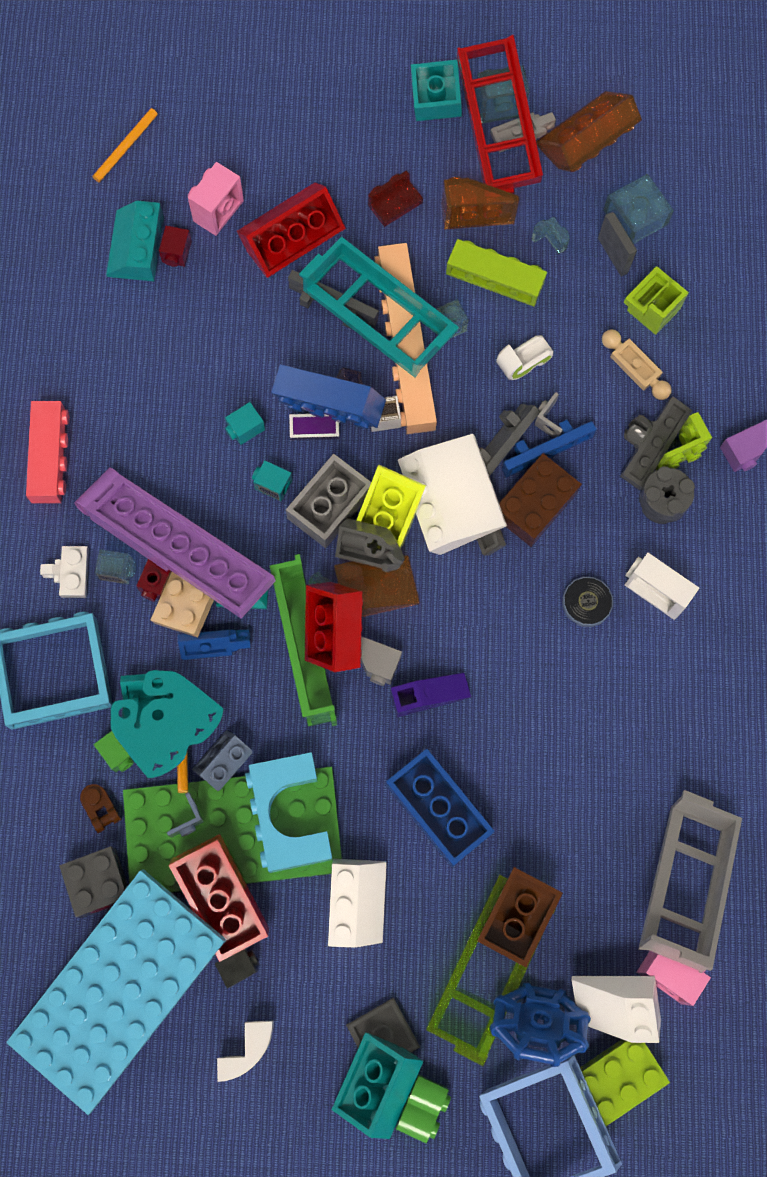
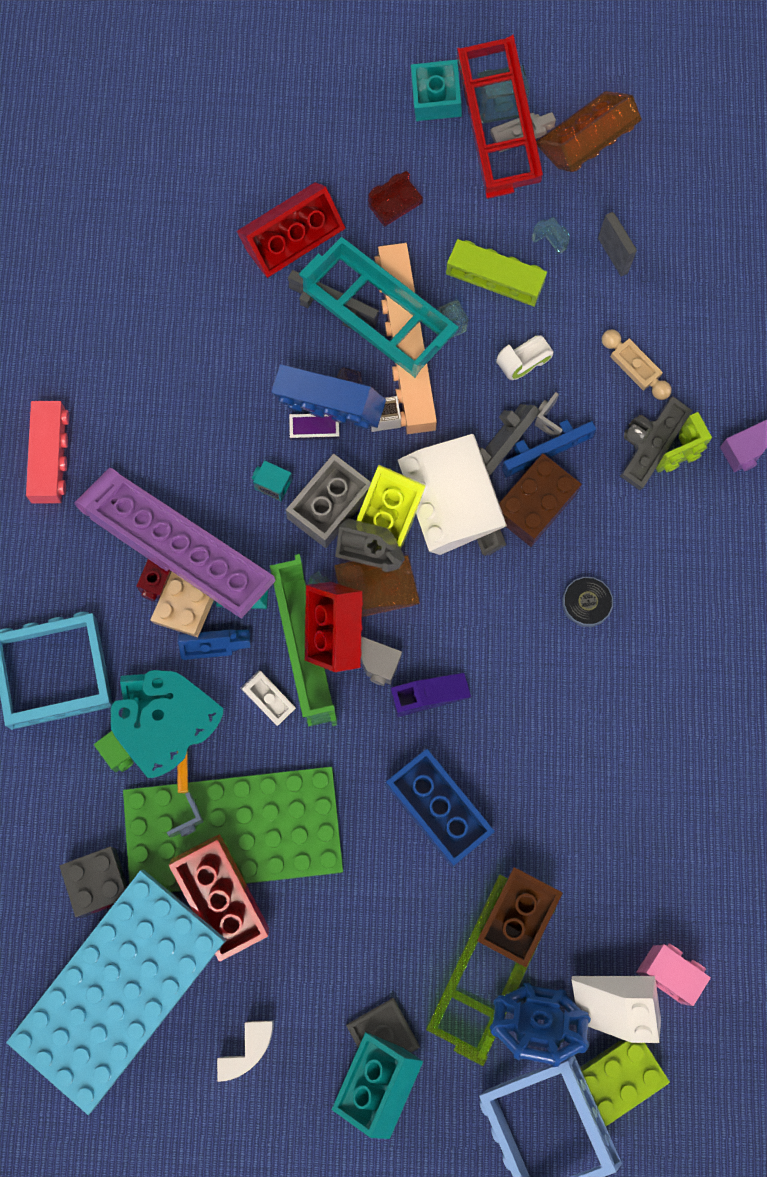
white hinge [40,546,89,598] -> none
reddish brown plate [80,784,122,834] -> none
light orange bar [92,108,158,183] -> none
clear light blue brick [95,549,136,585] -> none
teal slope [106,201,164,281] -> none
dark red brick [159,226,192,267] -> none
bright pink brick [188,162,244,236] -> none
sand blue bracket [192,730,252,791] -> none
pearl dark grey brick [215,948,259,988] -> none
teal brick [225,402,265,445] -> none
medium azure arch [245,752,333,873] -> none
white slope [328,859,386,947] -> none
bright green brick [396,1074,451,1144] -> none
clear orange slope [441,177,519,230] -> none
clear light blue brick [603,174,674,244] -> none
lime plate [623,266,689,335] -> none
white window [625,553,699,620] -> none
light grey piece [638,790,742,973] -> none
dark grey brick [639,467,695,524] -> none
none -> white slope [240,671,296,726]

